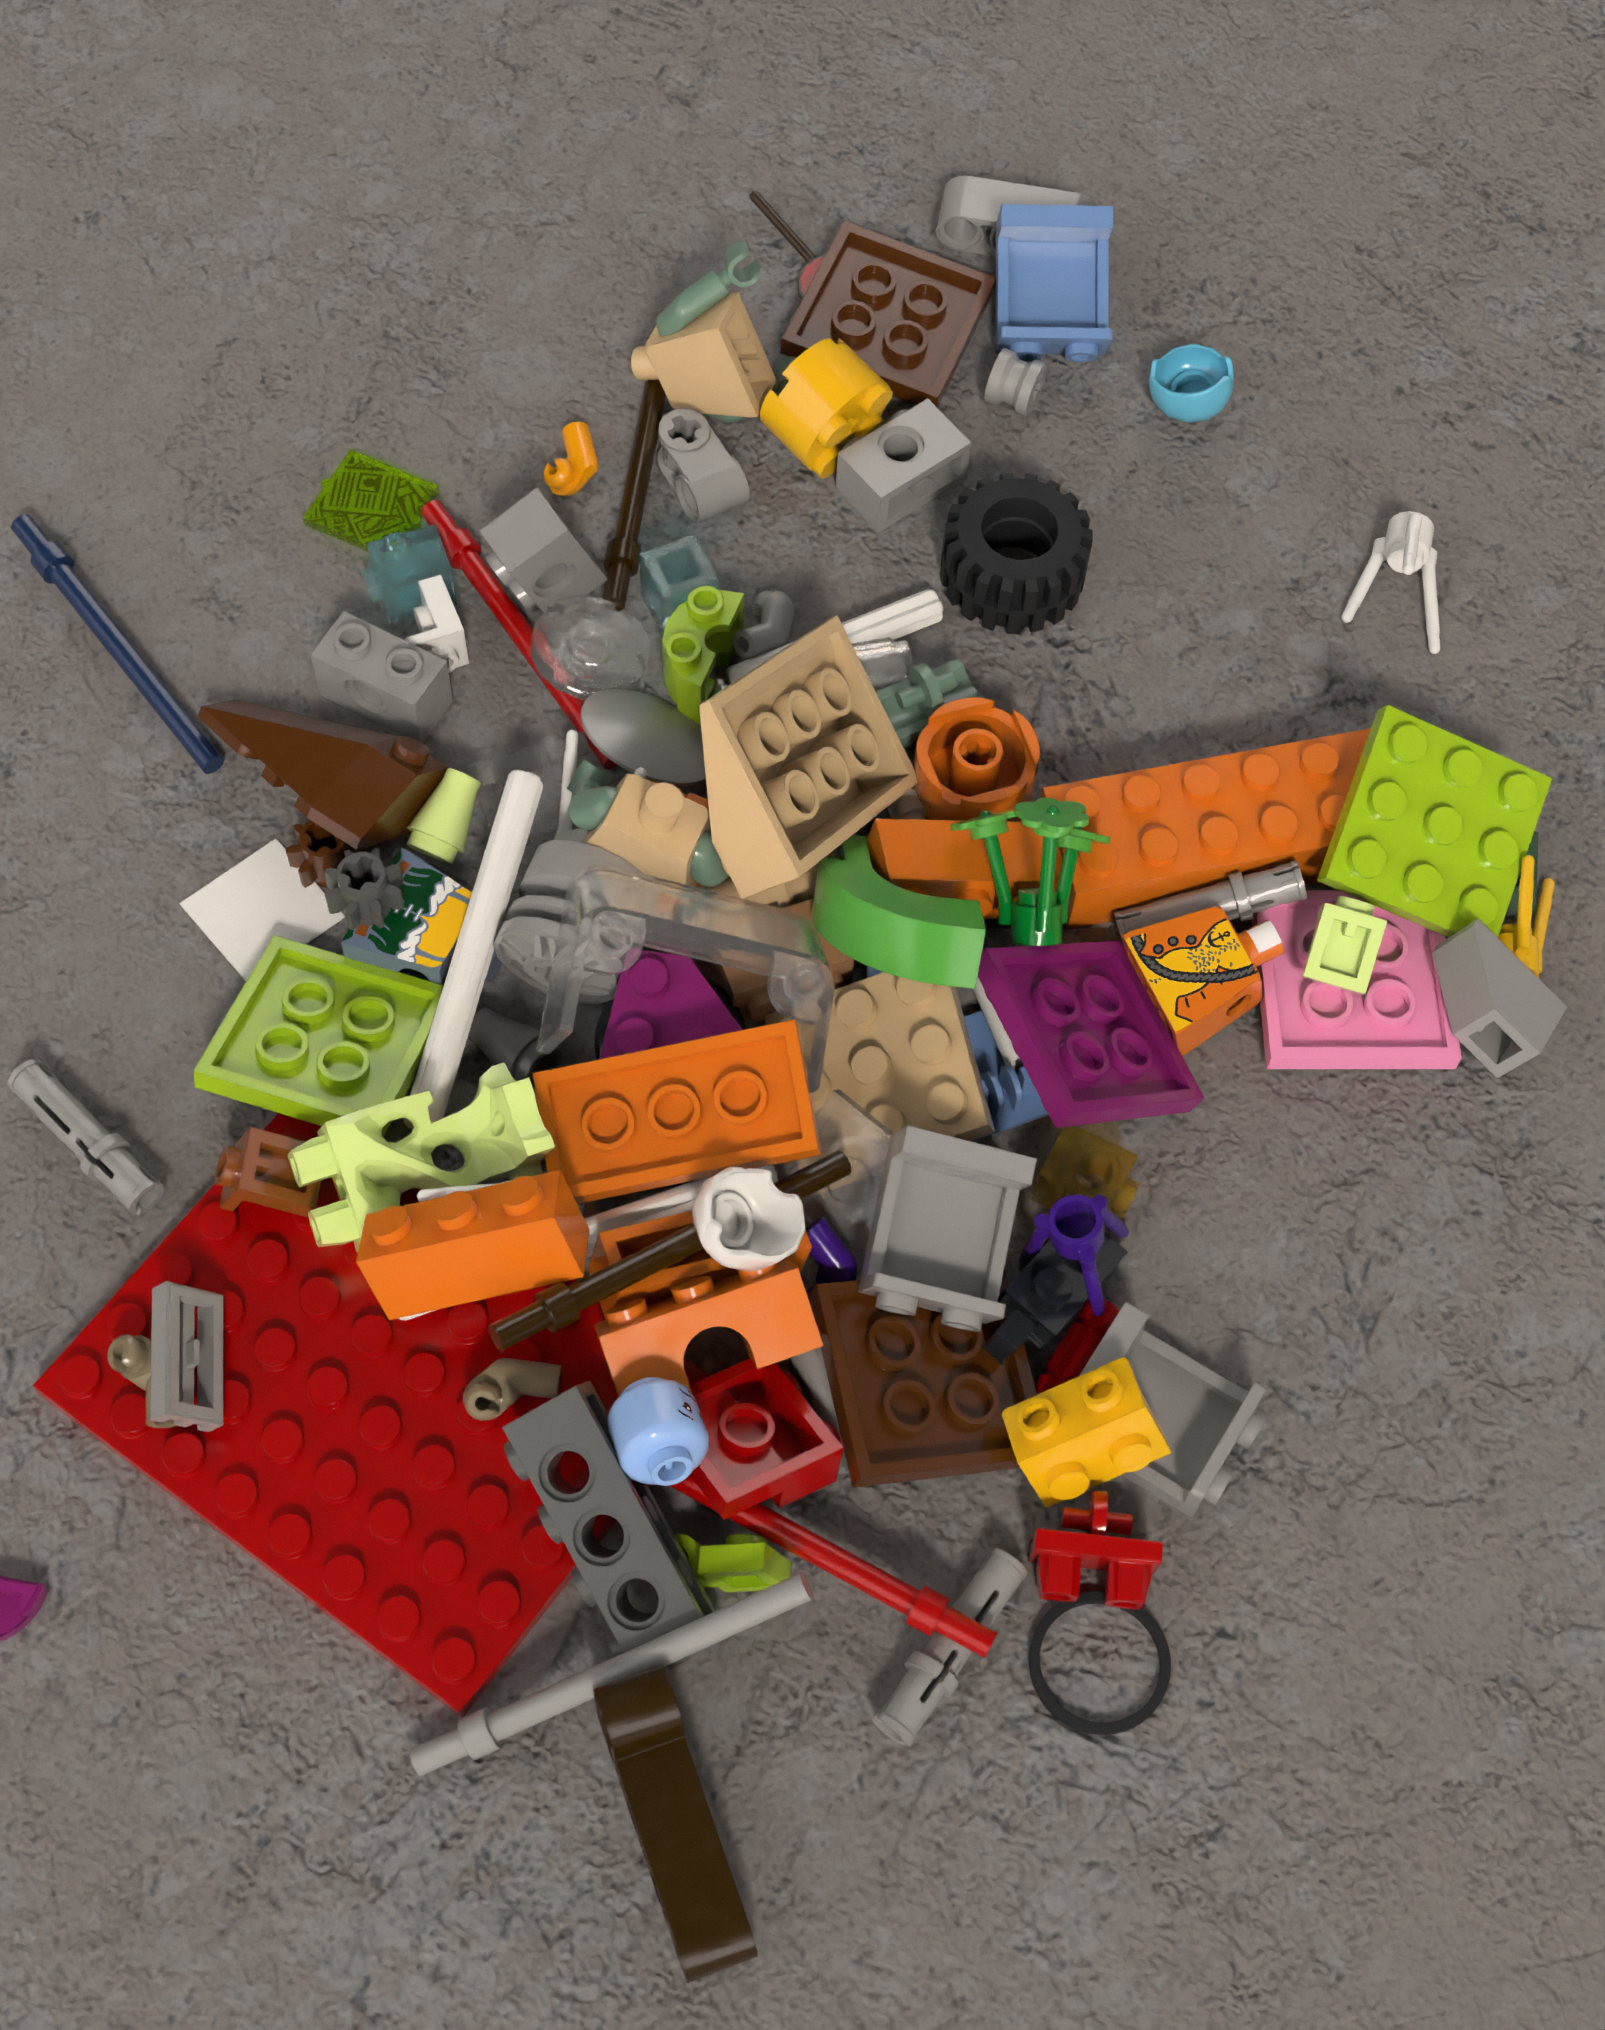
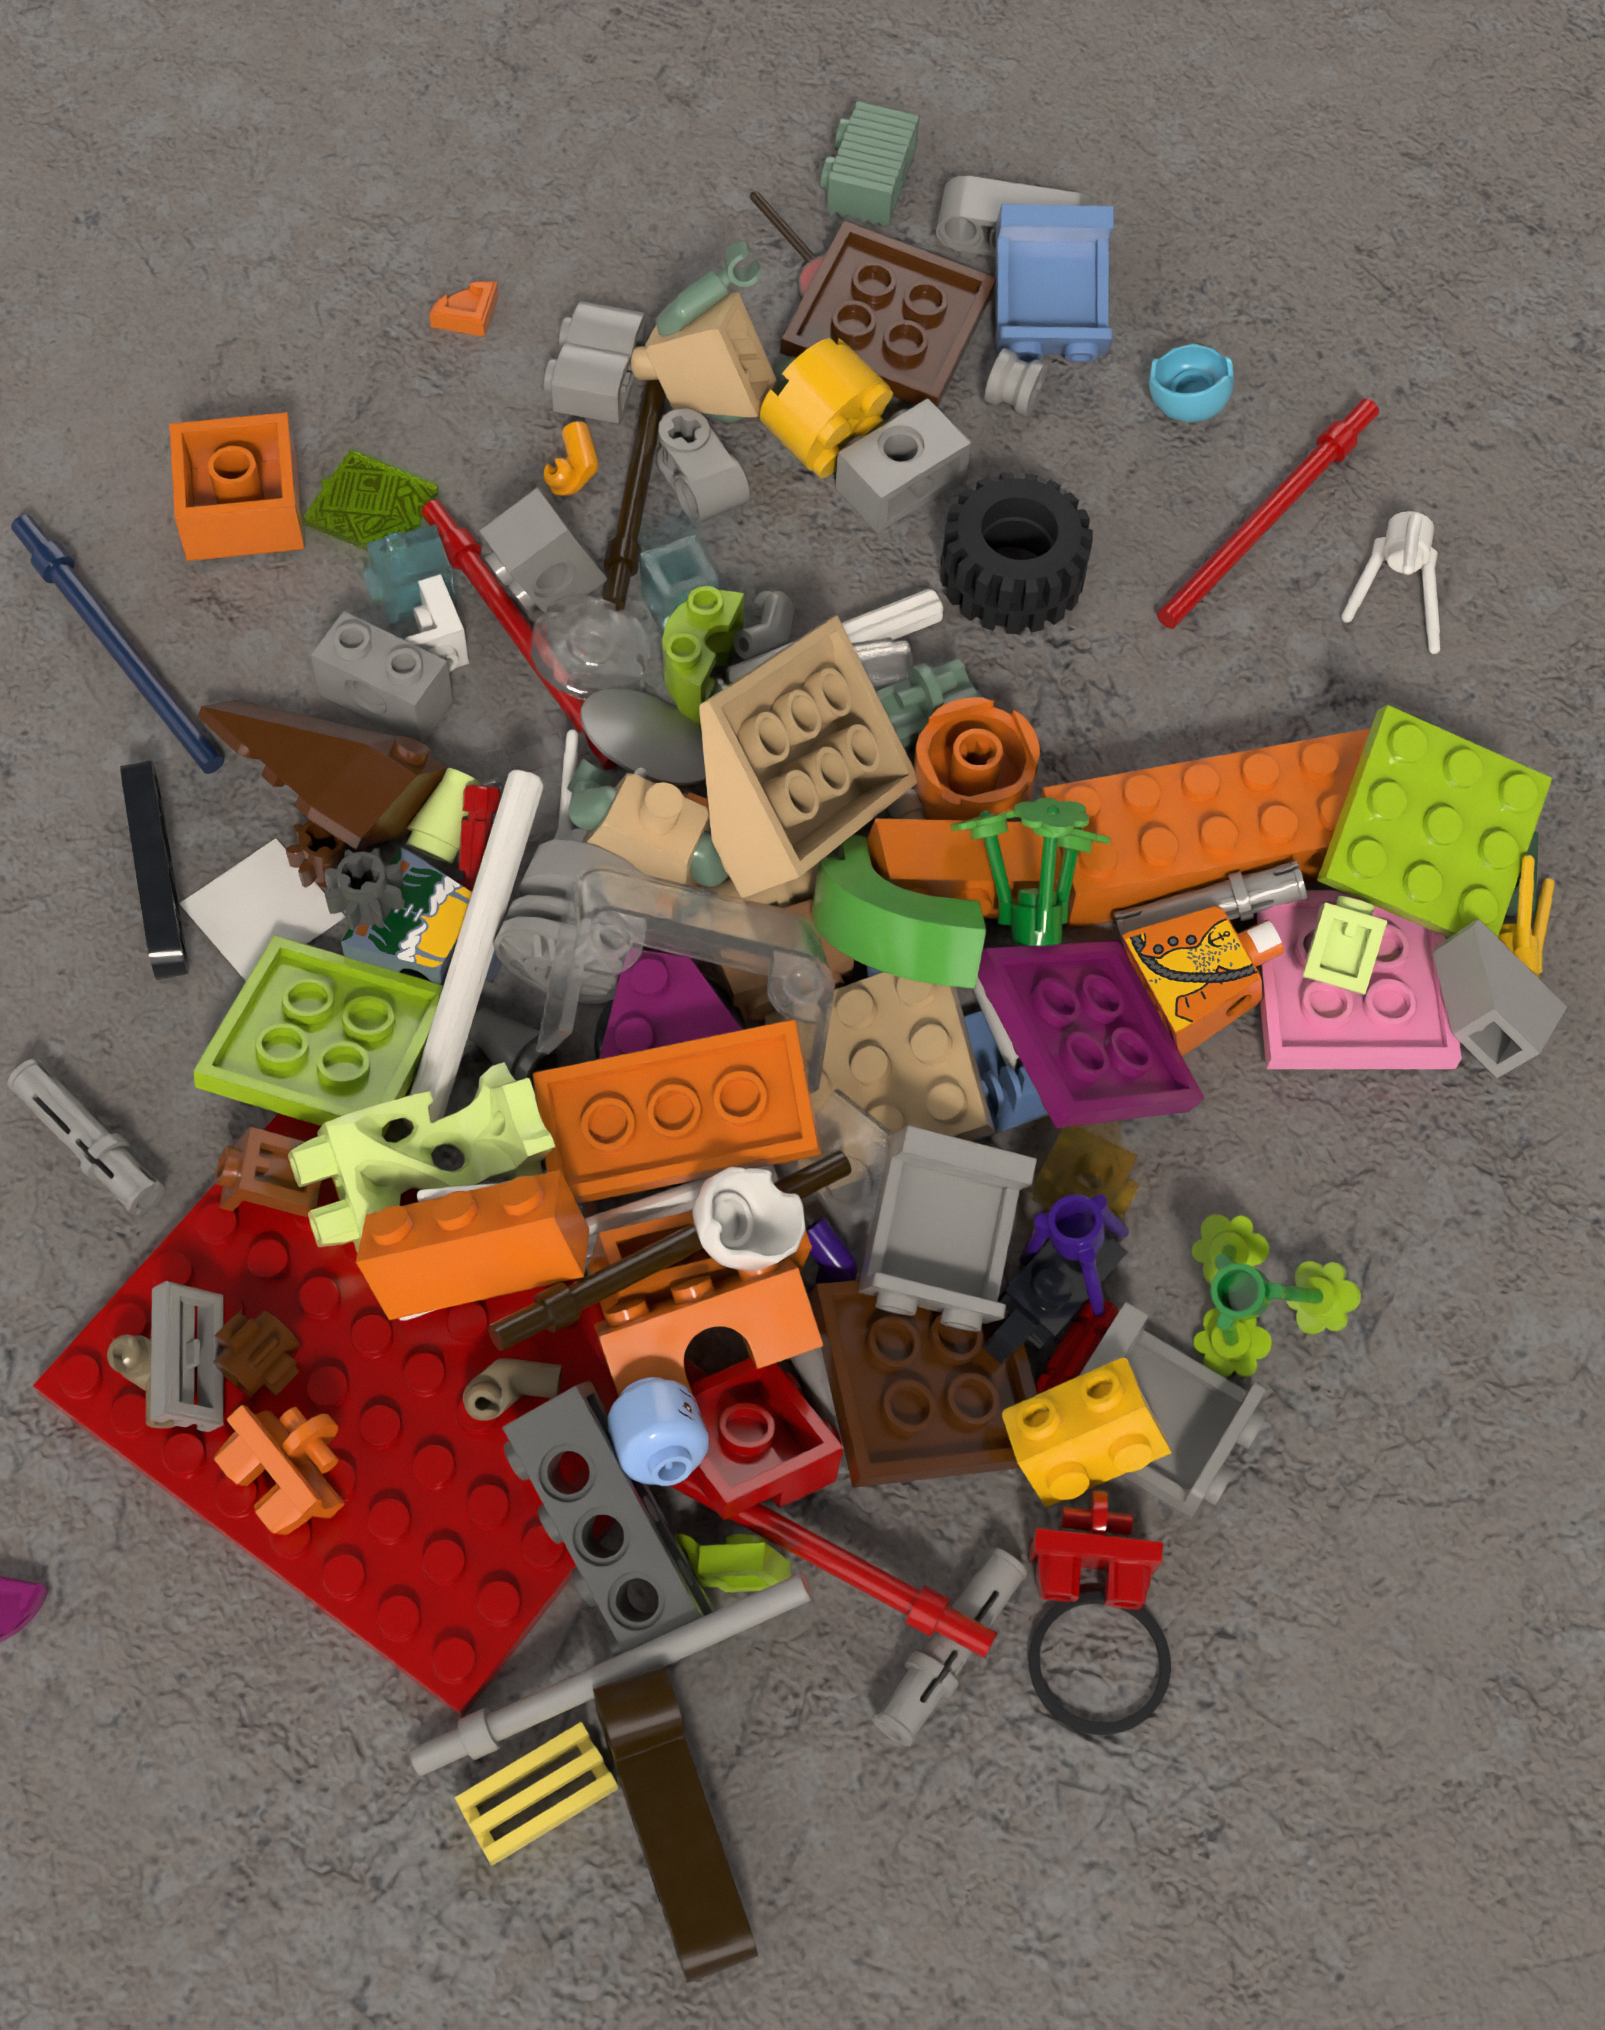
none -> black beam [120,760,189,980]
none -> orange brick [169,412,305,561]
none -> reddish brown gear [213,1310,301,1397]
none -> orange hips [214,1405,345,1535]
none -> orange tile [429,281,499,337]
none -> light yellow tile [455,1721,618,1866]
none -> red axle [457,785,501,892]
none -> light grey brick [544,301,647,424]
none -> sand green brick [820,101,920,227]
none -> red bar [1157,398,1379,629]
none -> lime plant [1192,1214,1361,1379]

